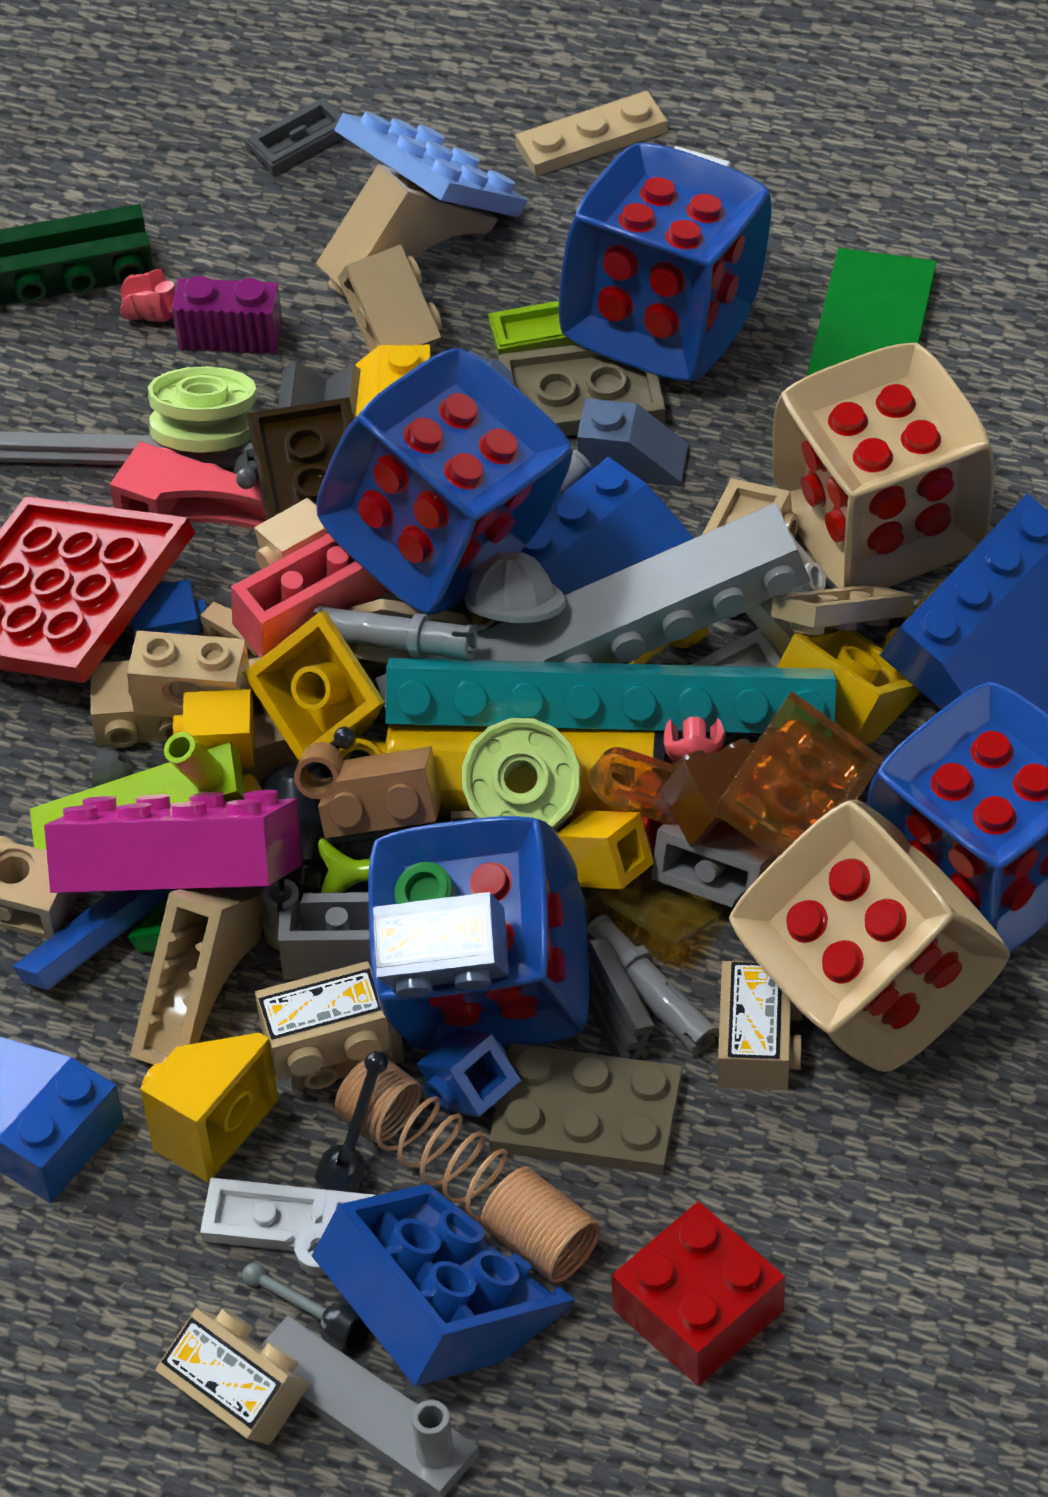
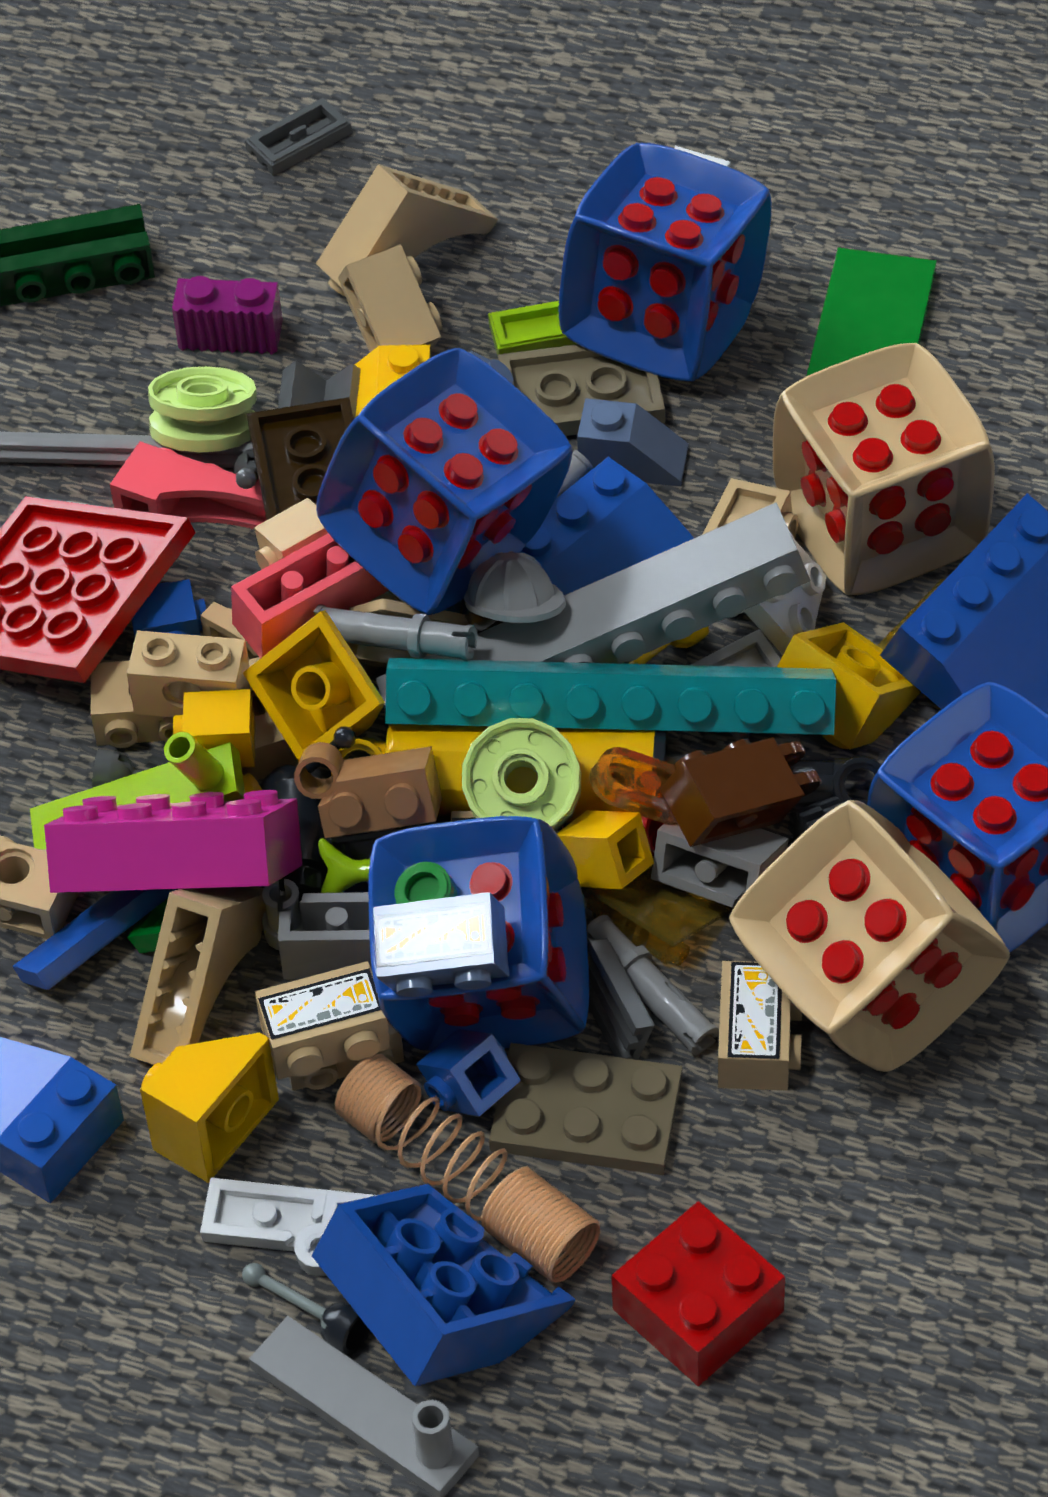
coral arm [120,269,176,322] -> none
brick [155,1308,311,1445] -> none
black hinge [314,1051,388,1193] -> none
light blue plate [334,111,528,217] -> none
tan plate [515,90,667,177] -> none
coral arm [663,717,726,768] -> none
clear orange plate [712,691,883,859] -> none
tan plate [771,584,914,635] -> none

